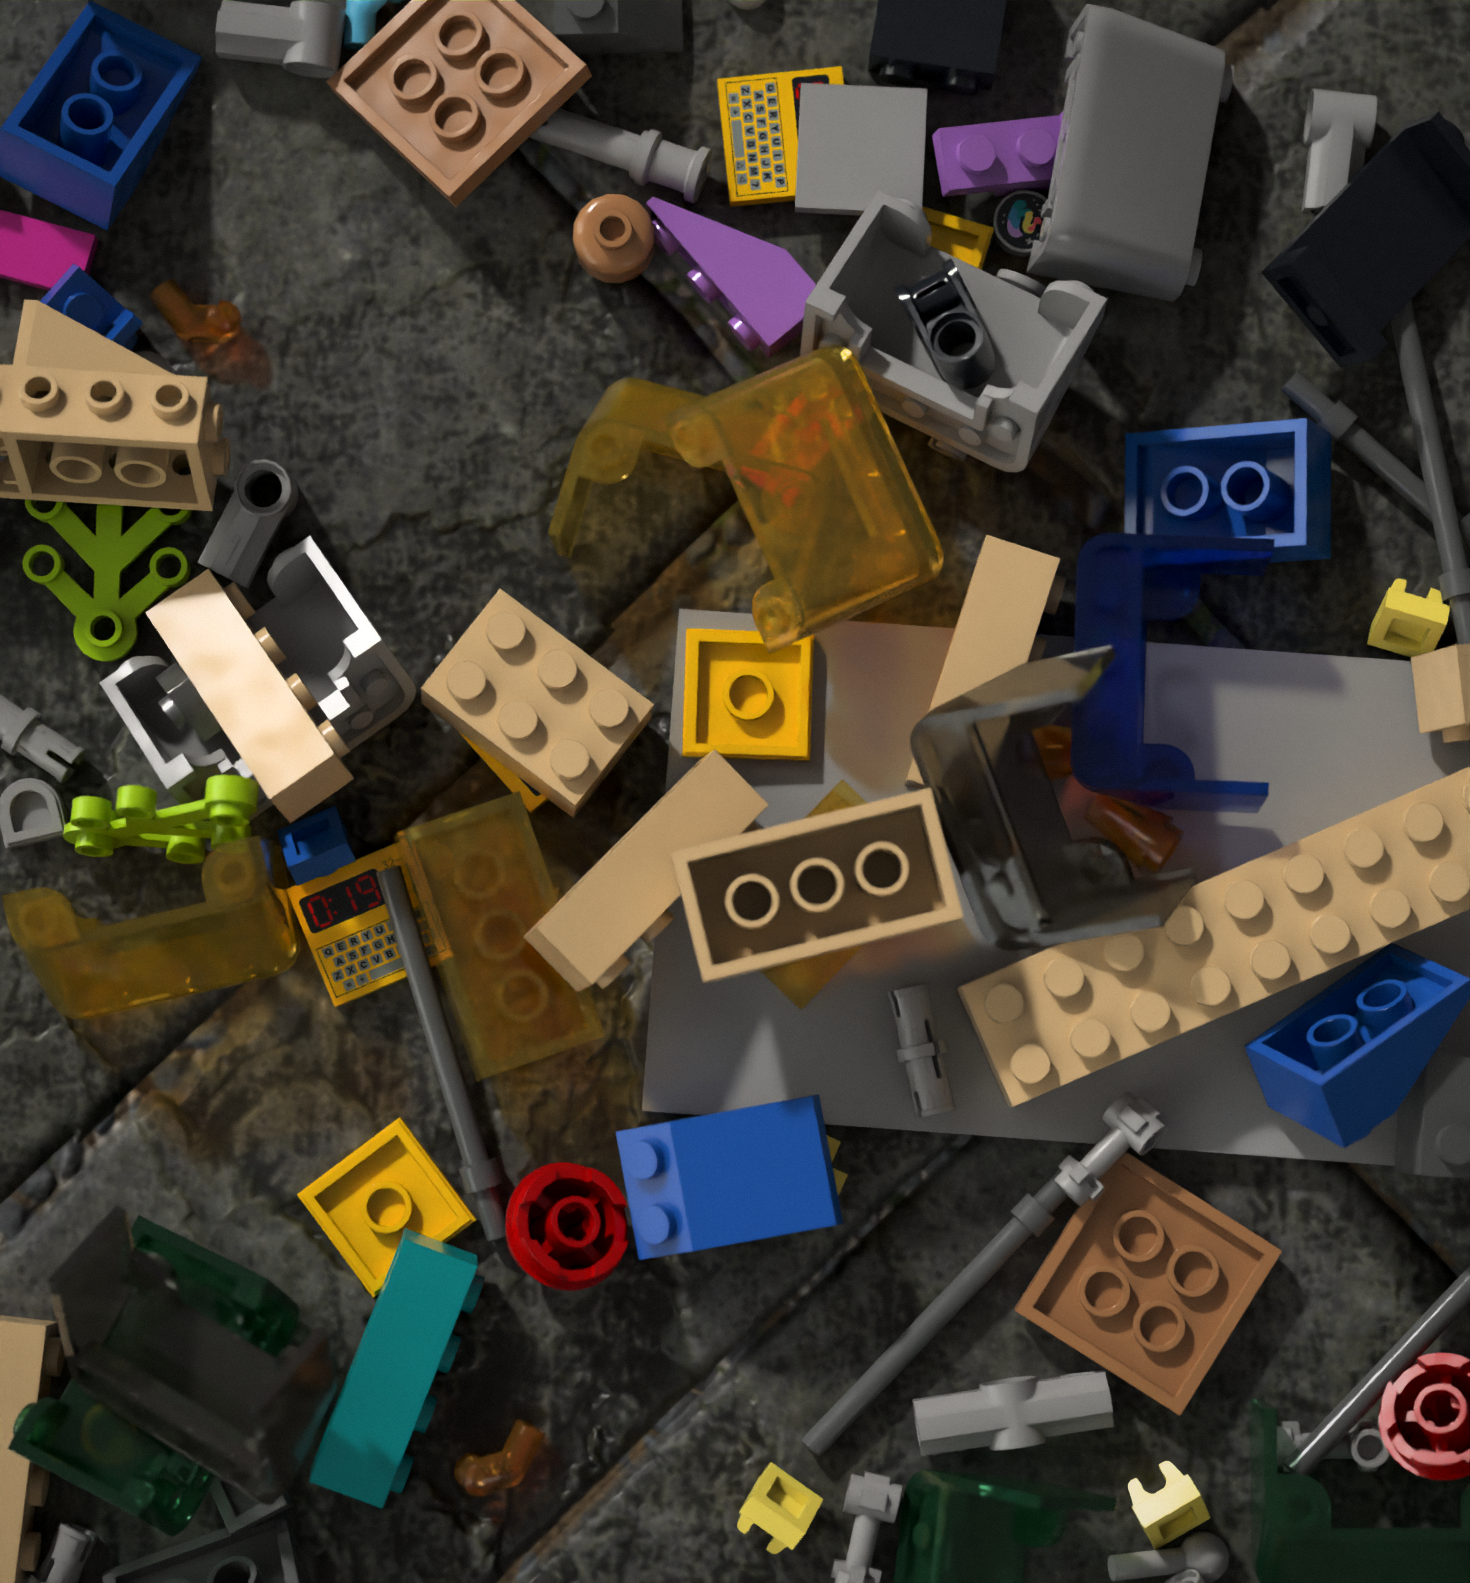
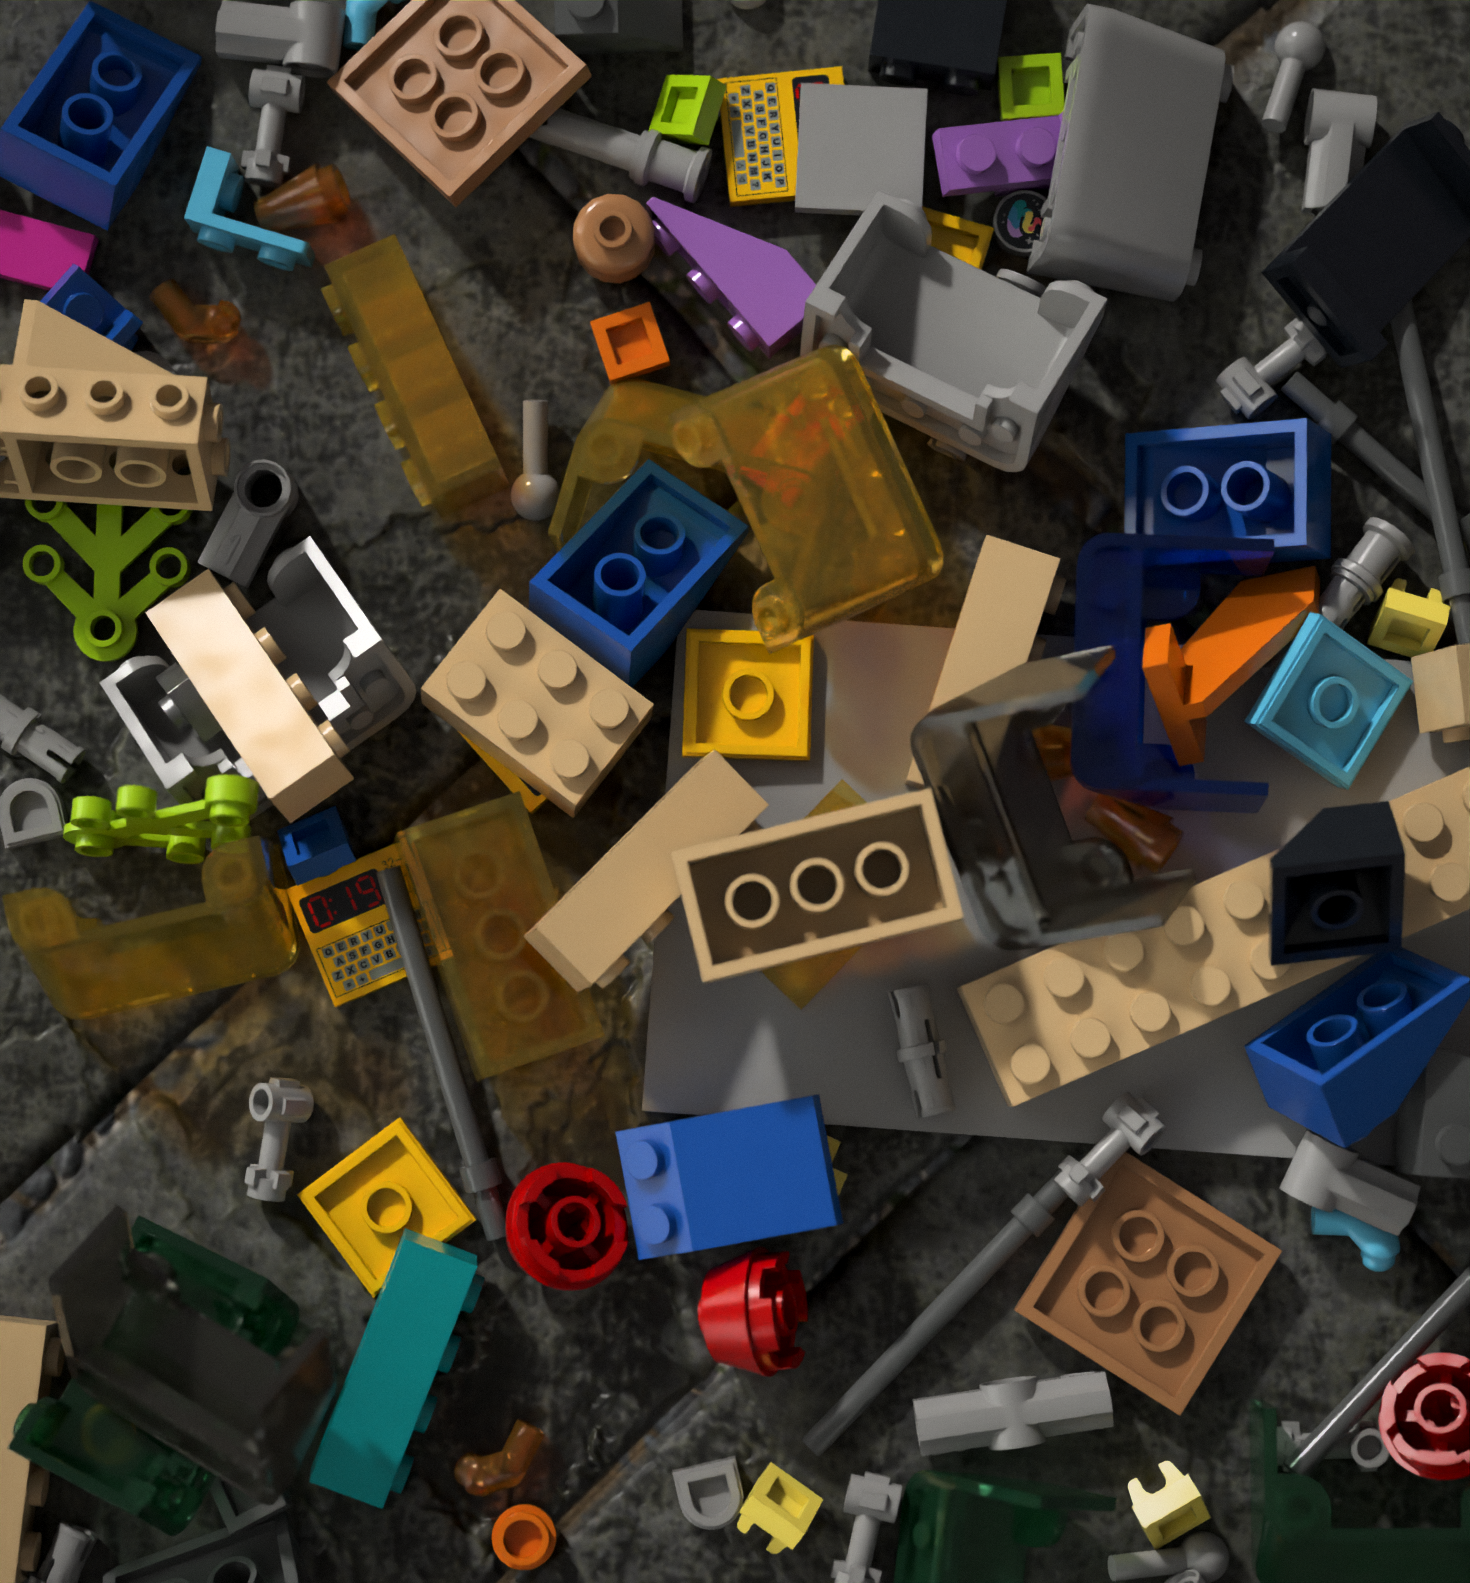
black piece [894,258,996,389] -> none
none -> medium azure bracket [184,146,316,271]
none -> light grey bar [241,65,305,188]
none -> light grey bar [244,1077,314,1202]
none -> clear orange cone [253,163,353,232]
none -> clear yellow brick [321,234,510,518]
none -> orange plate [492,1504,557,1570]
none -> light grey bar [510,400,561,521]
none -> blue slope [529,459,749,688]
none -> orange plate [590,301,670,385]
none -> lime plate [649,75,727,145]
none -> light grey tile [672,1456,743,1530]
none -> red cone [698,1246,808,1377]
none -> lime plate [996,53,1065,121]
none -> orange piece [1142,566,1320,766]
none -> light grey bar [1216,318,1327,420]
none -> medium azure tile [1244,612,1413,790]
none -> light grey bar [1261,21,1325,133]
none -> light grey pin [1262,517,1415,680]
none -> black slope [1268,801,1406,966]
none -> light grey piece [1280,1129,1421,1236]
none -> medium azure arm [1311,1206,1400,1272]

